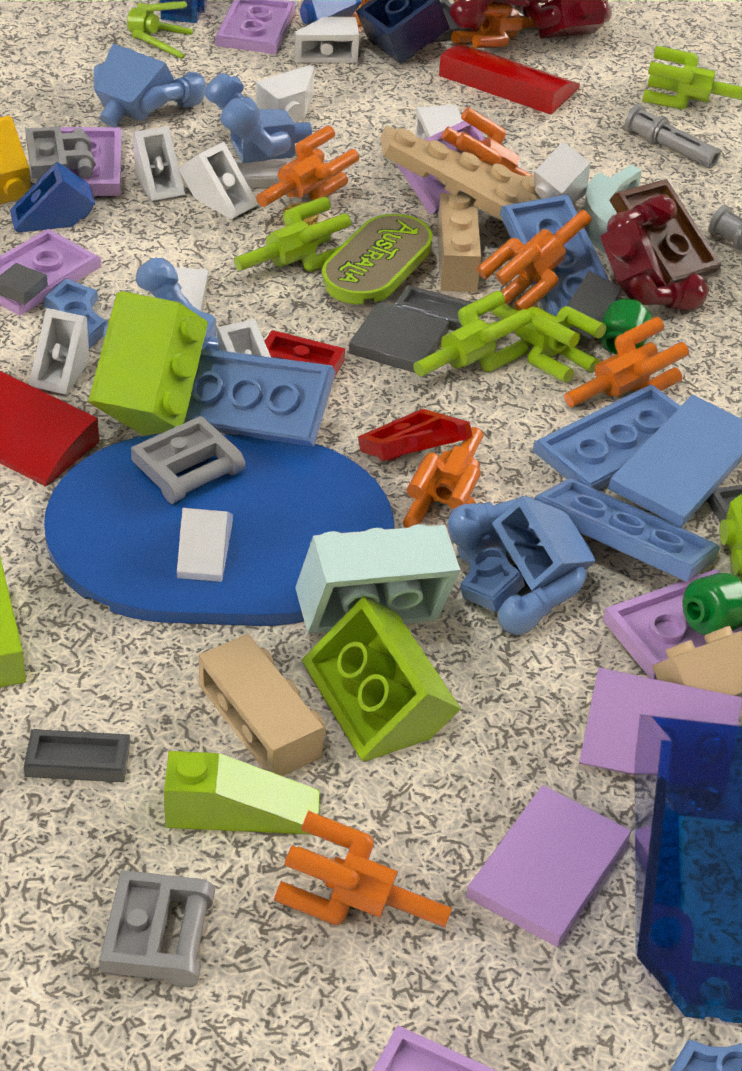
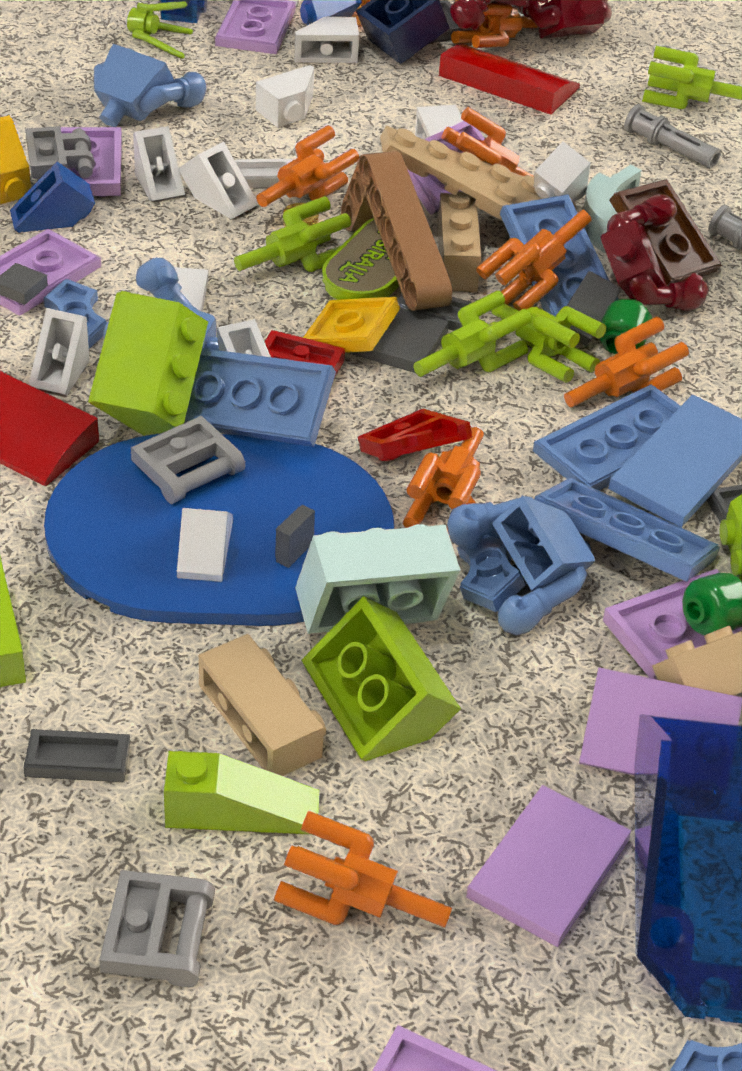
medium blue torso [205,73,312,163] -> none
none -> dark grey tile [275,505,315,568]
none -> yellow tile [303,297,400,352]
none -> medium nougat beam [341,151,452,311]

